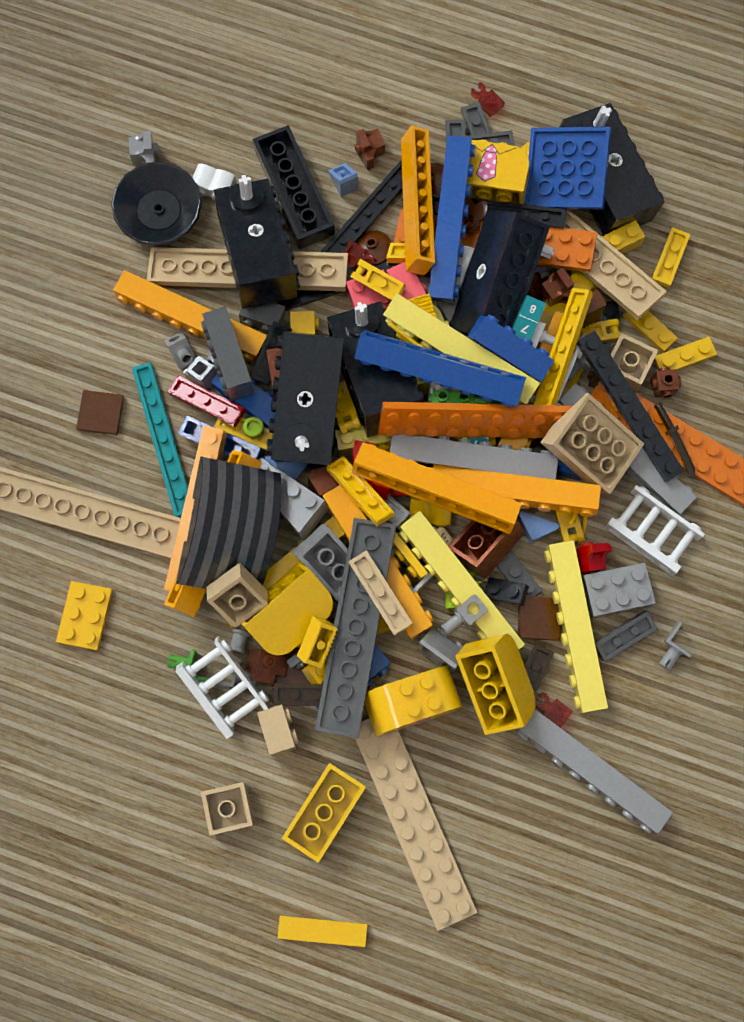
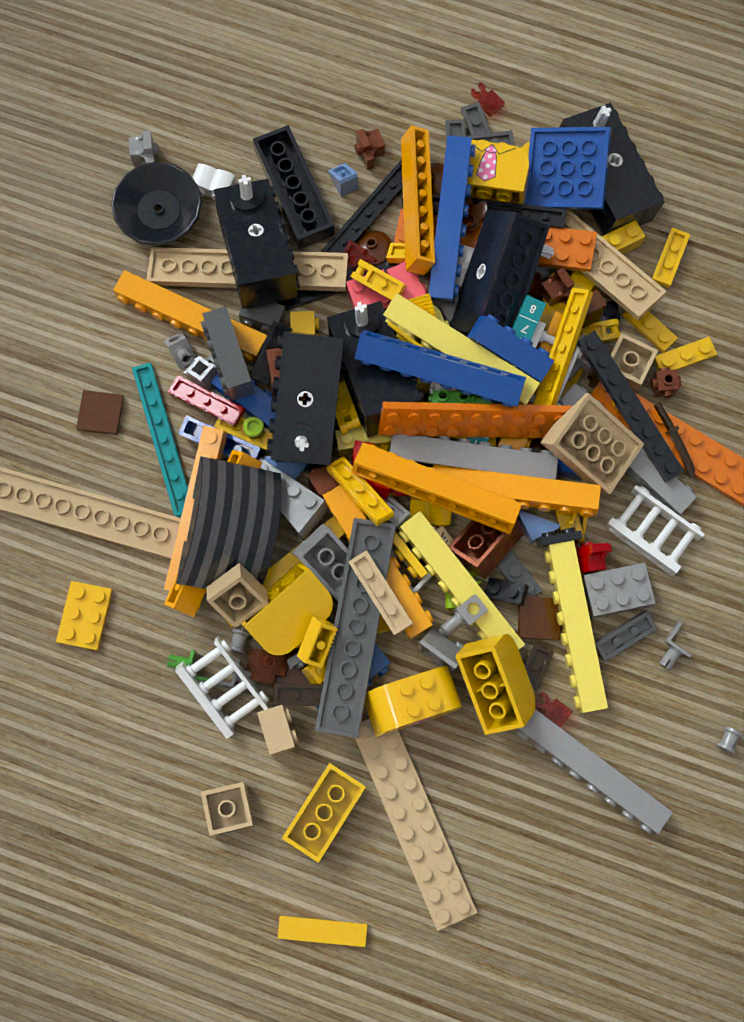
none -> black plate [536,528,583,548]
none -> light grey bush [716,726,743,754]

